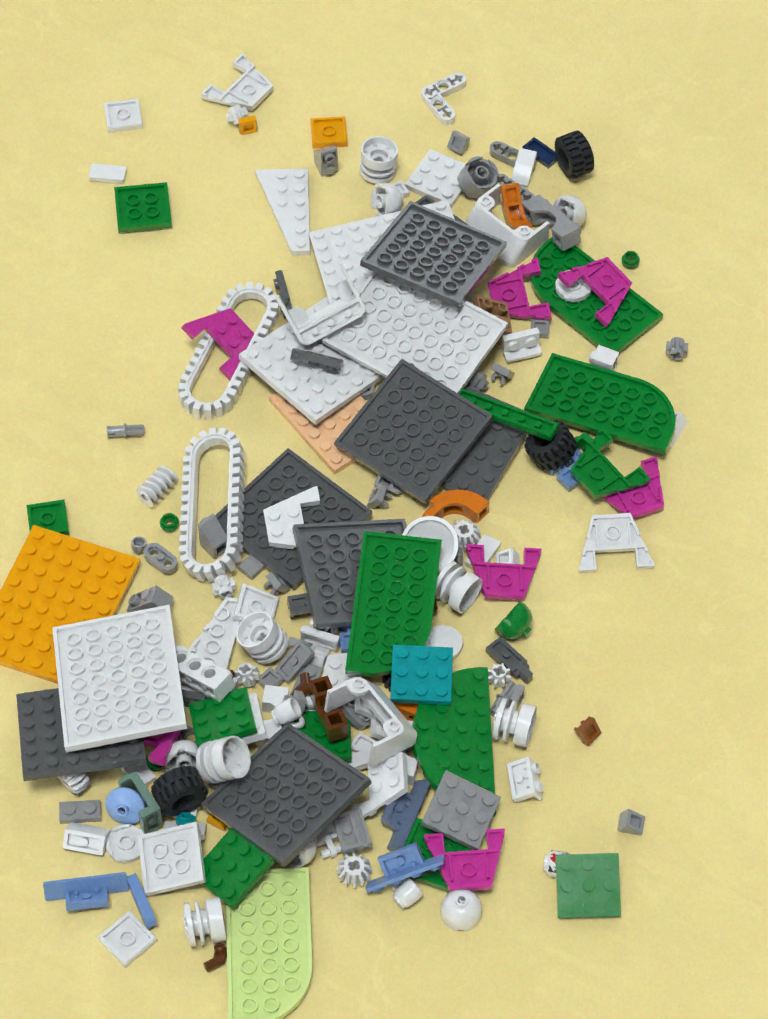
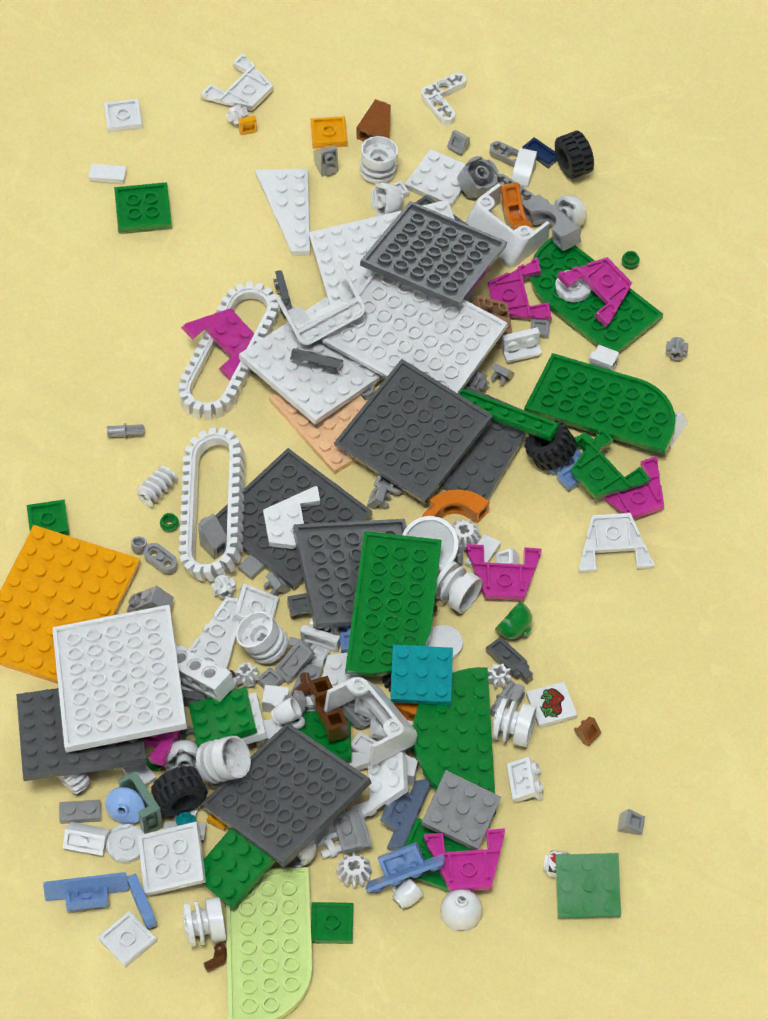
none -> green tile [311,902,354,944]
none -> dark orange slope [356,99,391,142]
none -> white tile [526,682,577,728]

